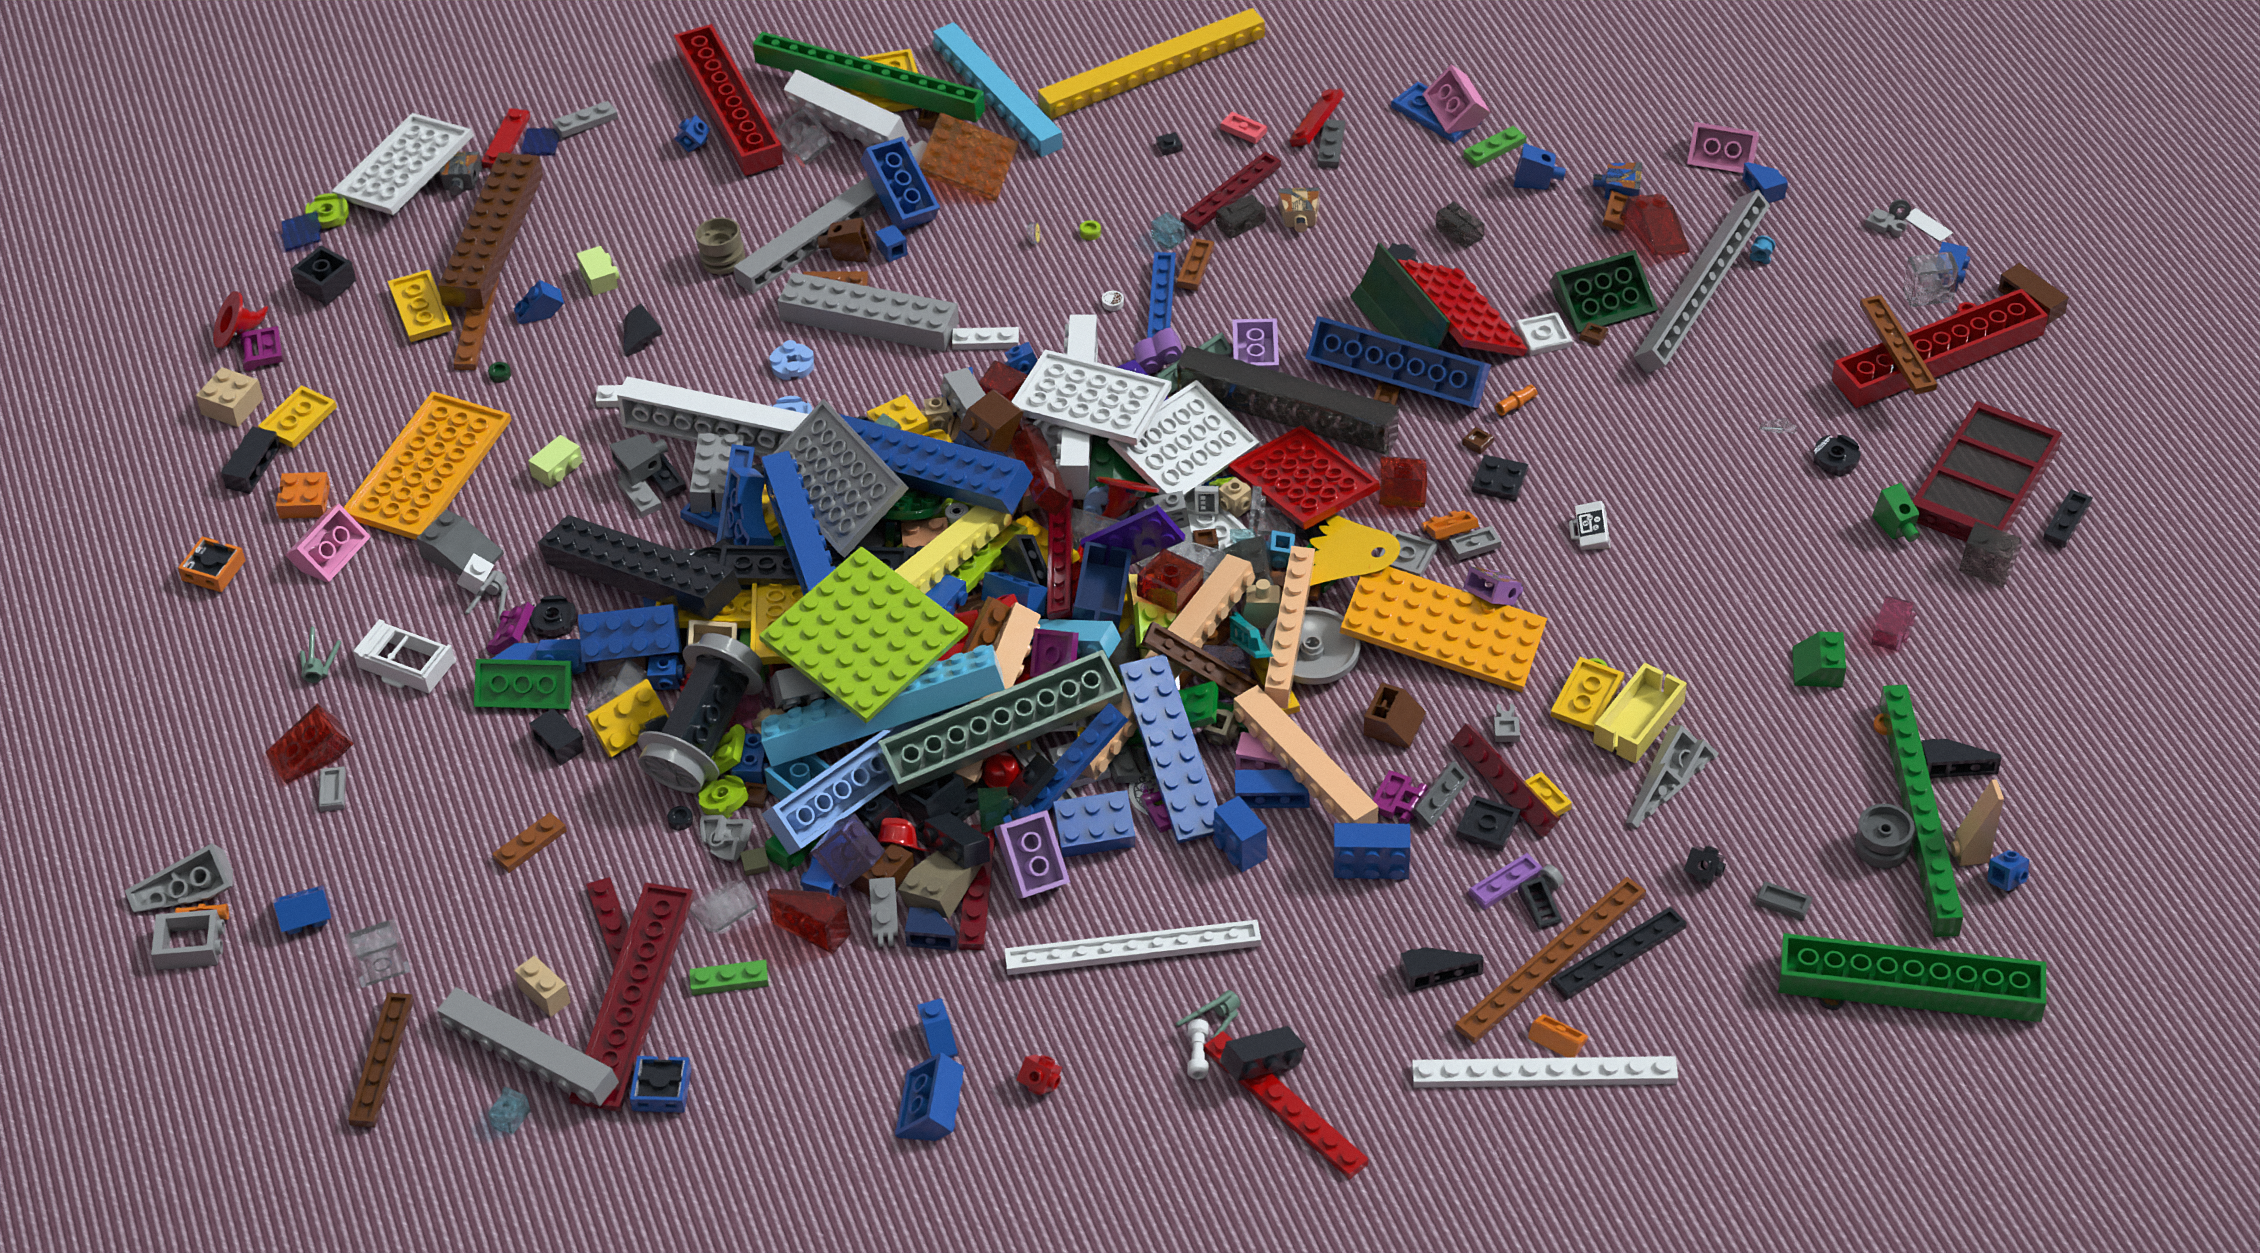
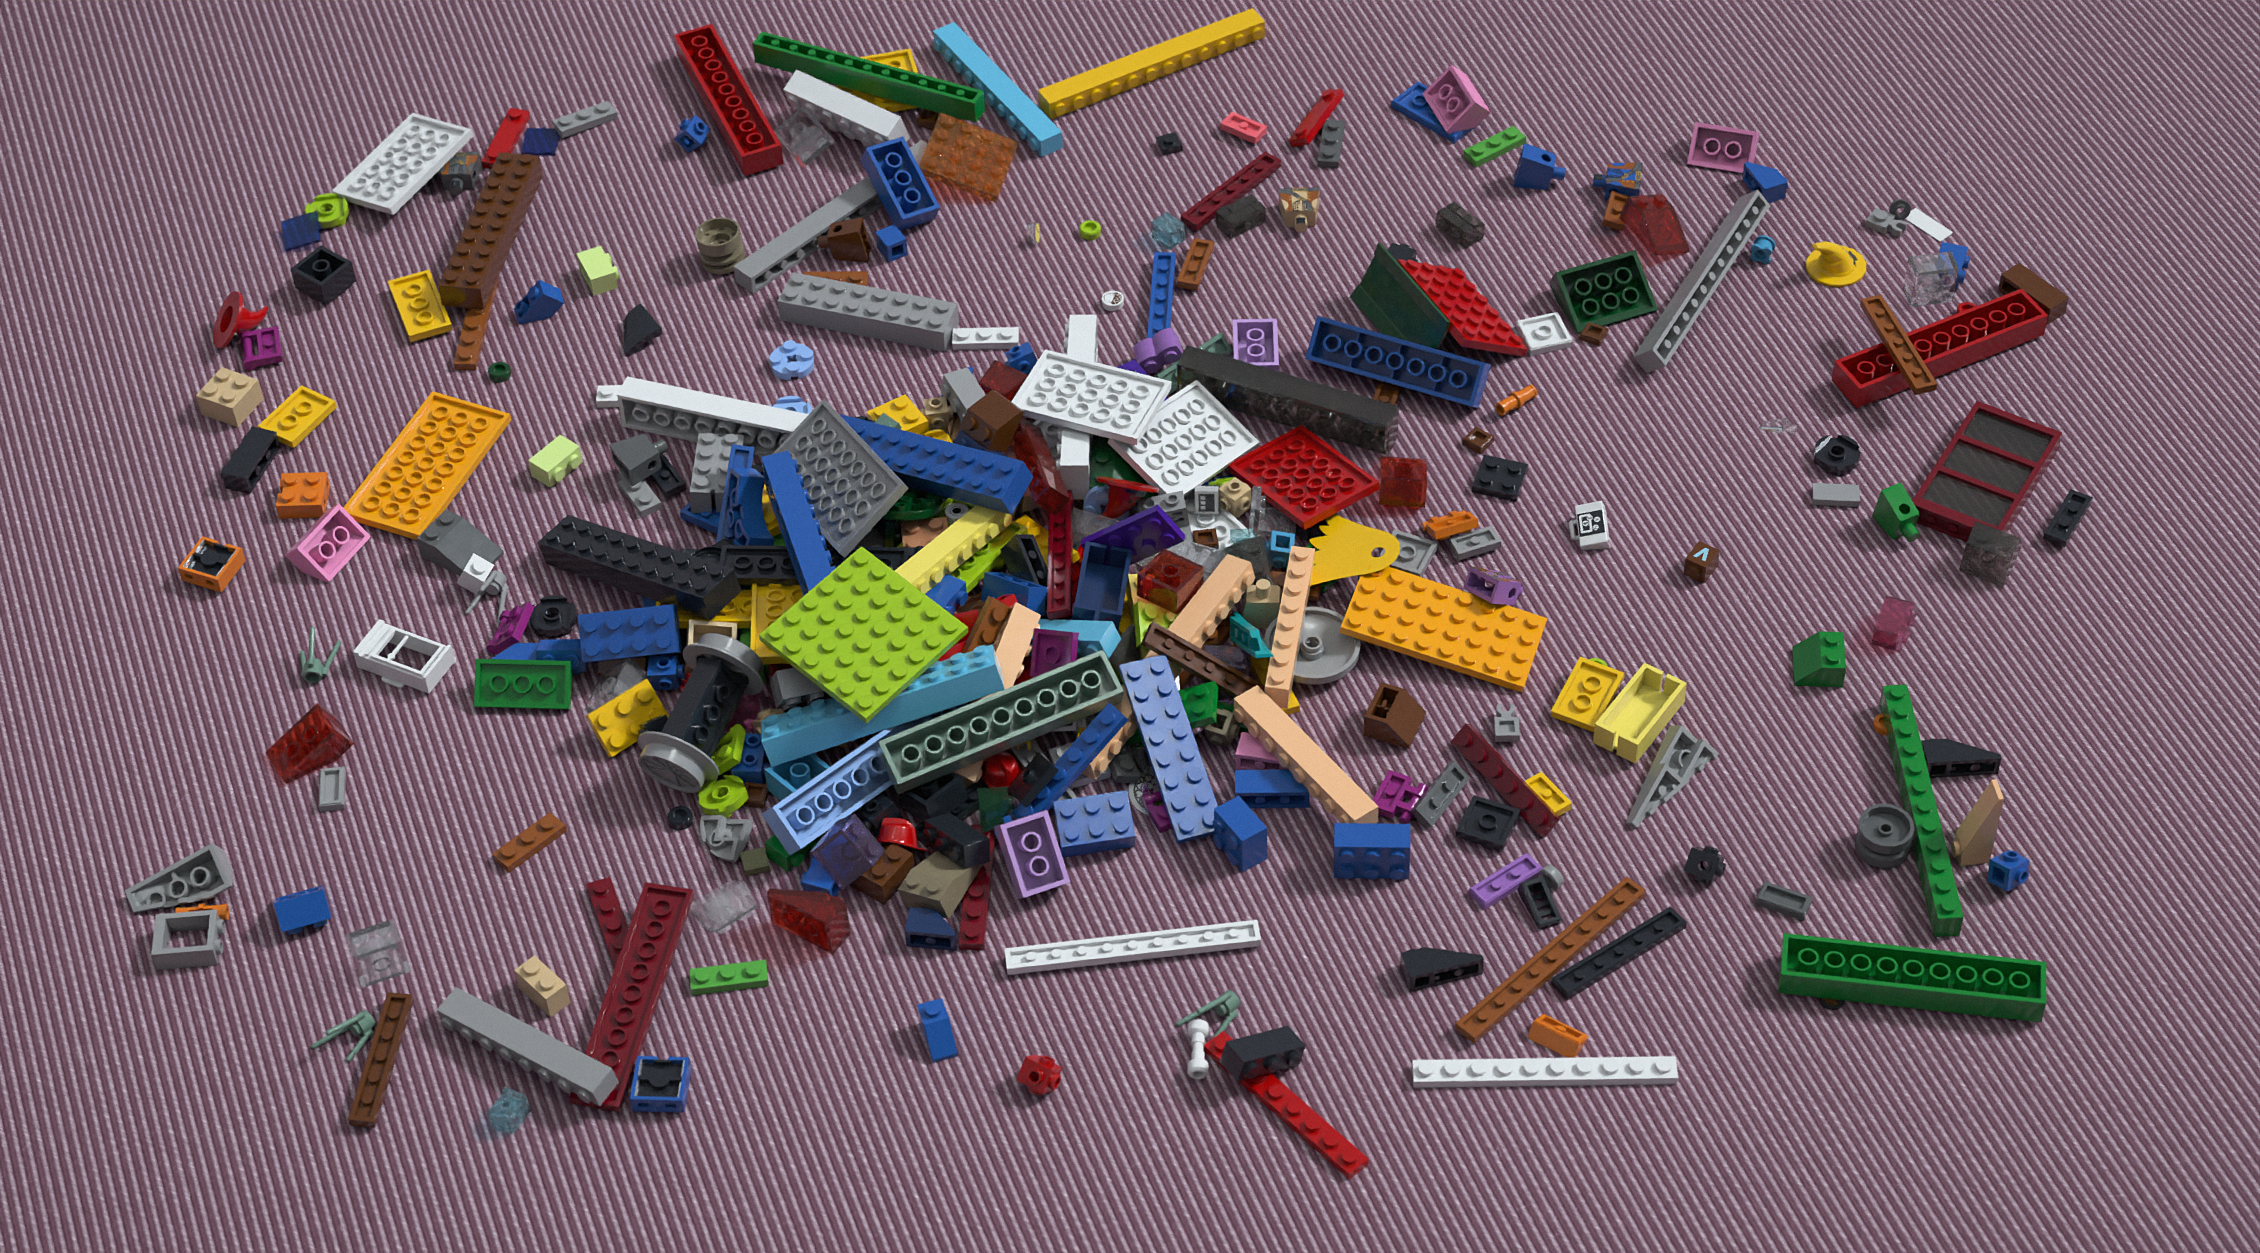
black brick [529,708,584,766] -> none
light grey hinge [869,877,898,947] -> none
blue slope [895,1052,964,1141] -> none
none -> sand green plant [311,1010,376,1062]
none -> reddish brown brick [1684,541,1720,583]
none -> yellow piece [1806,241,1866,287]
none -> light grey tile [1812,483,1860,507]

